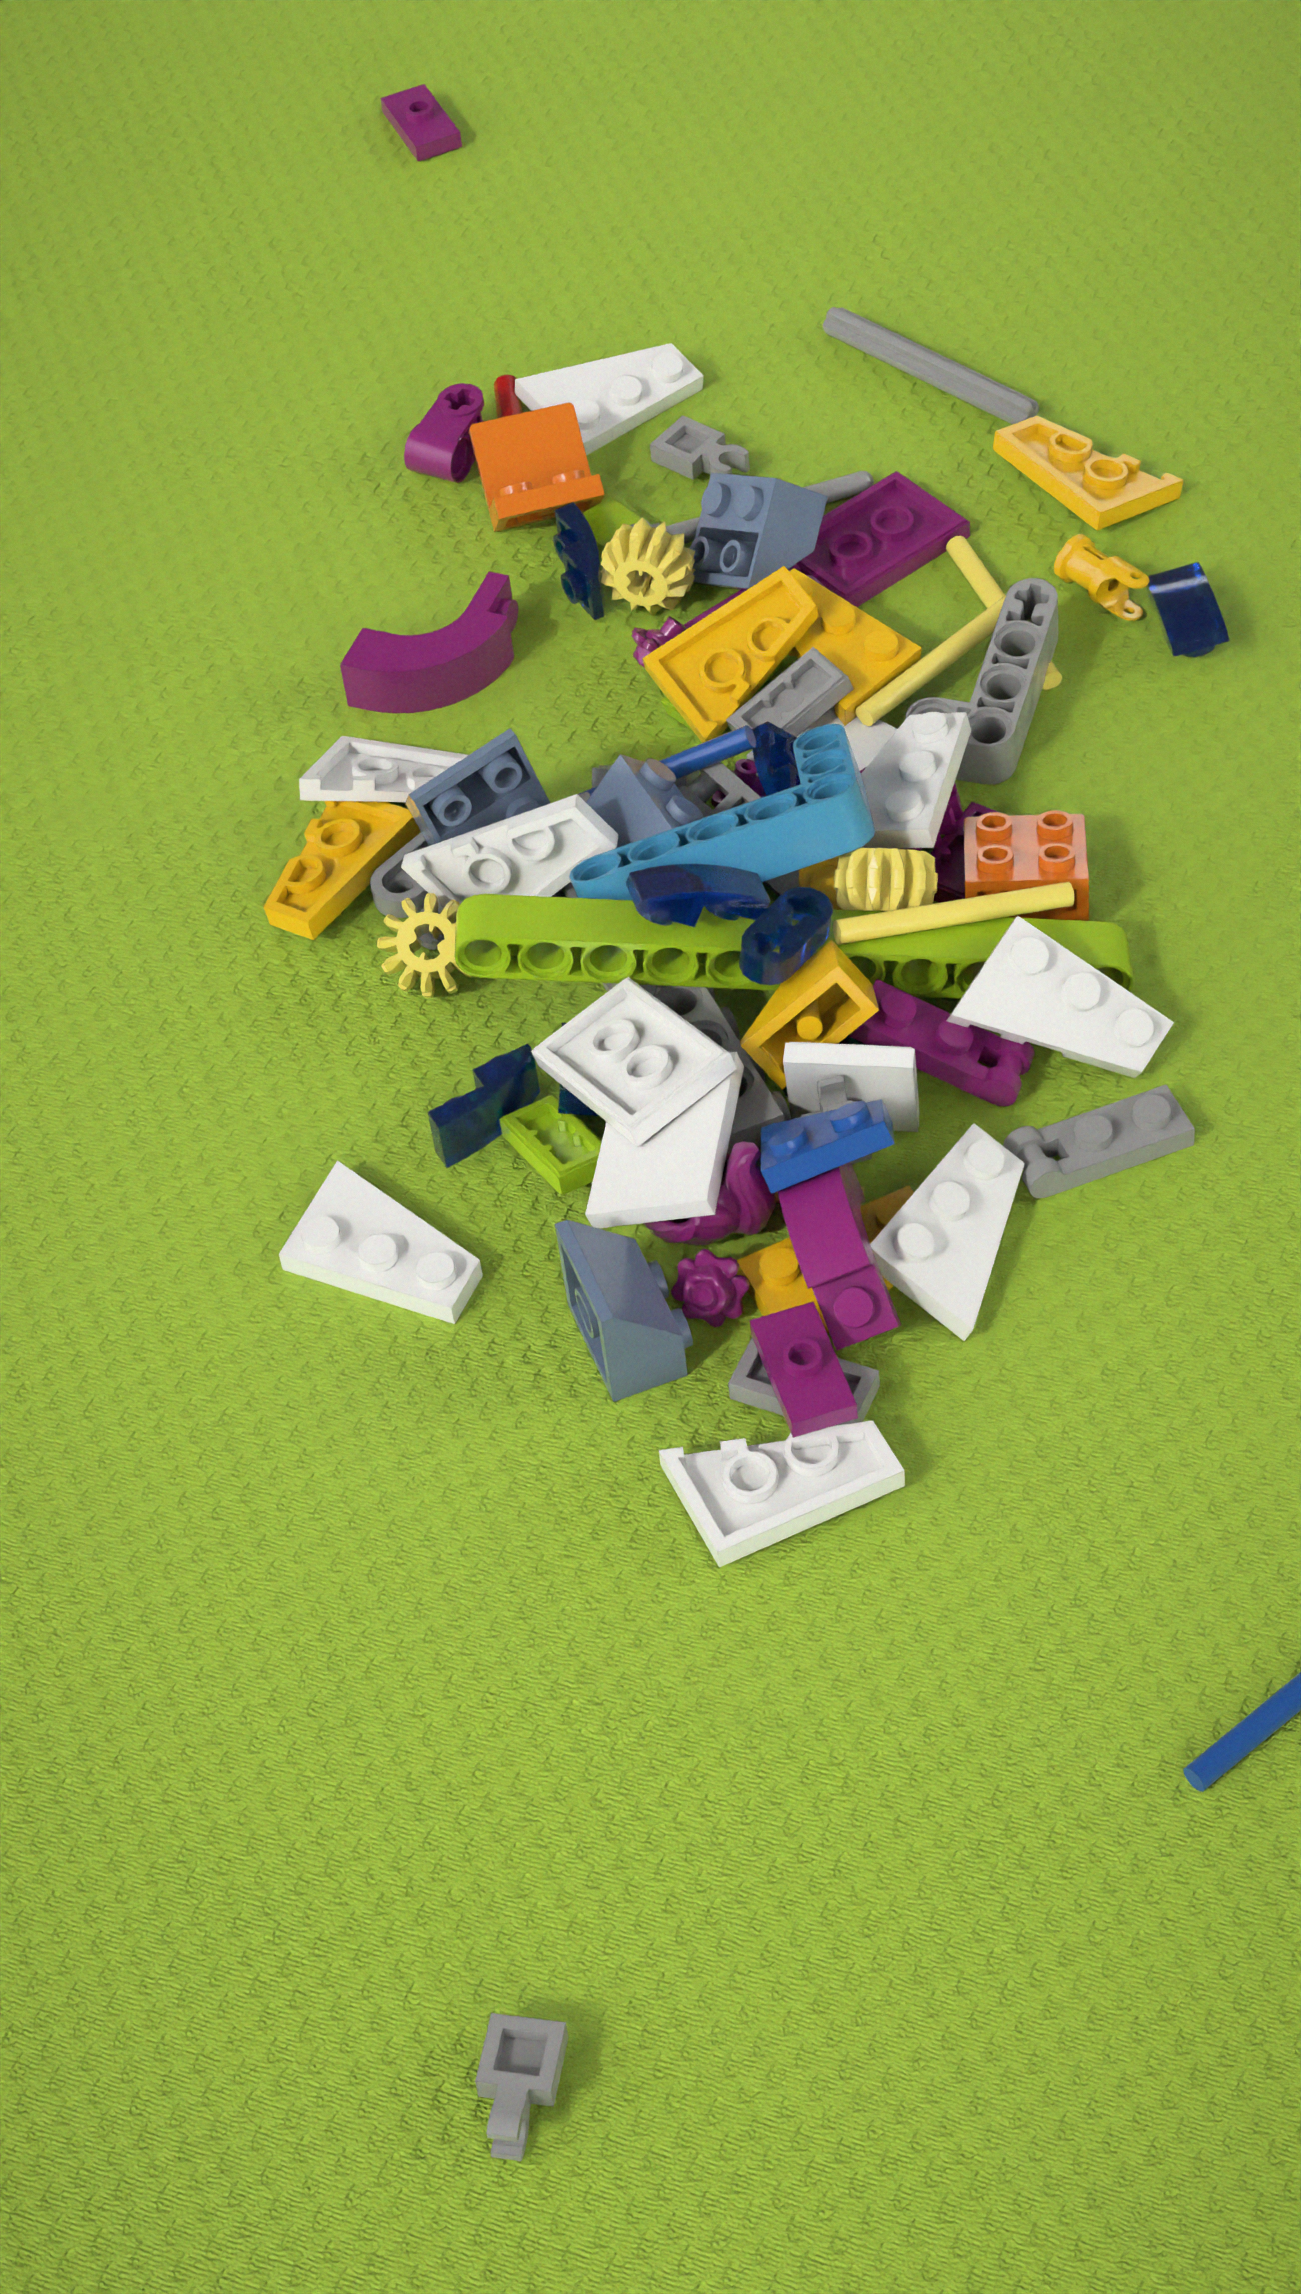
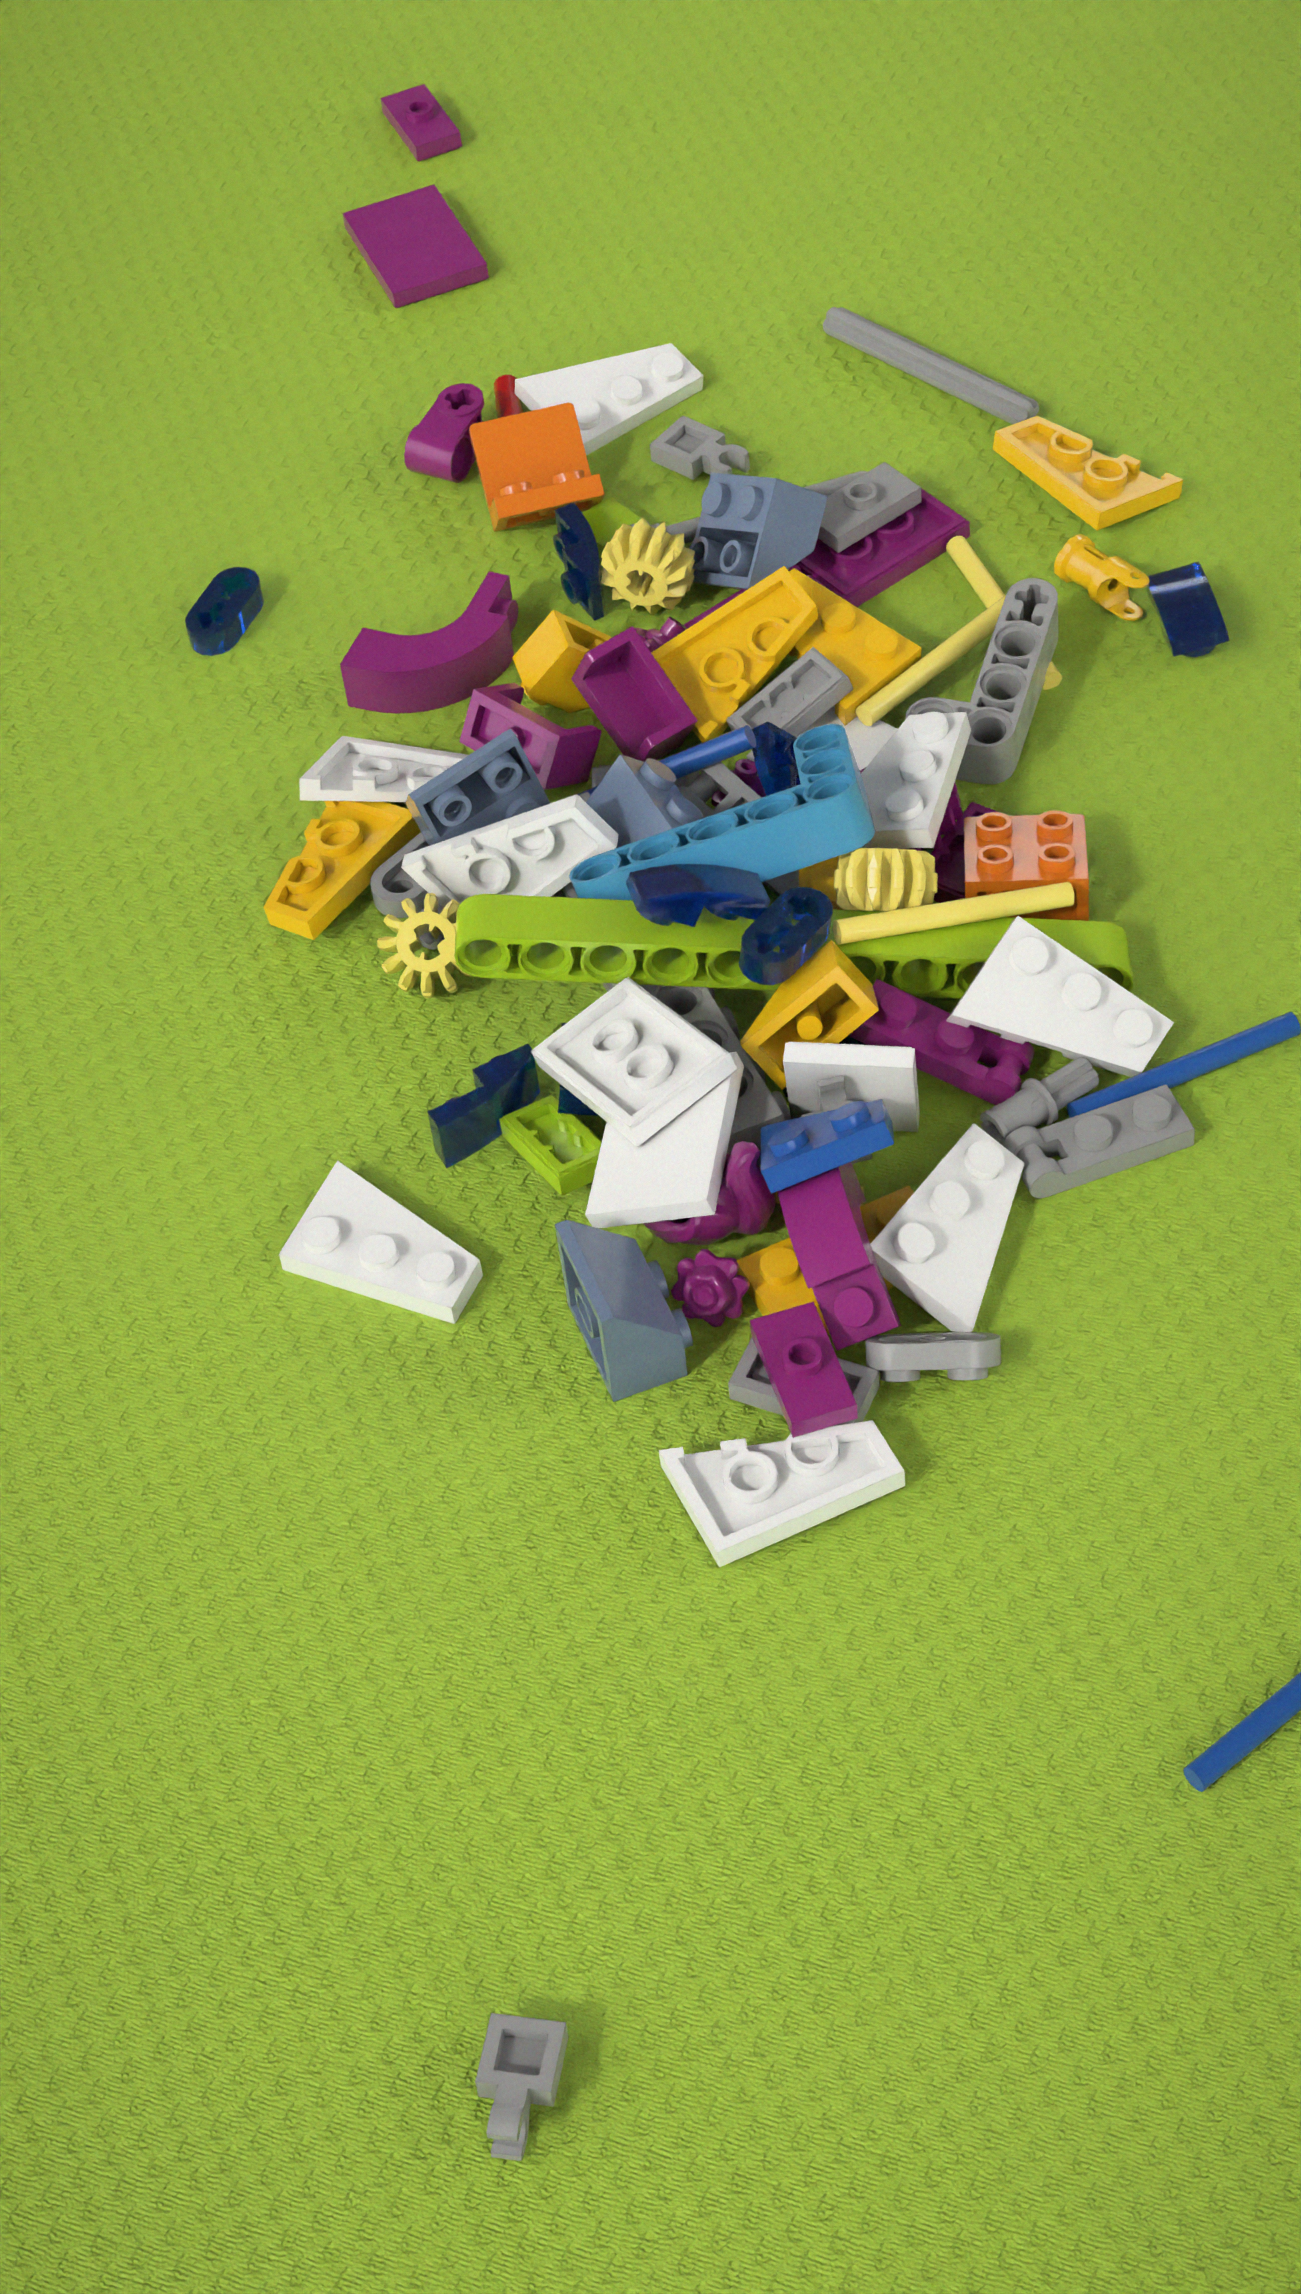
none -> beam [185,567,264,656]
none -> magenta tile [342,184,489,308]
none -> magenta panel [459,683,601,790]
none -> yellow slope [512,609,612,713]
none -> magenta panel [571,626,698,762]
none -> light grey plate [817,462,921,553]
none -> light grey plate [865,1332,1001,1382]
none -> light grey axle [980,1057,1099,1145]
none -> blue bar [1067,1012,1301,1118]

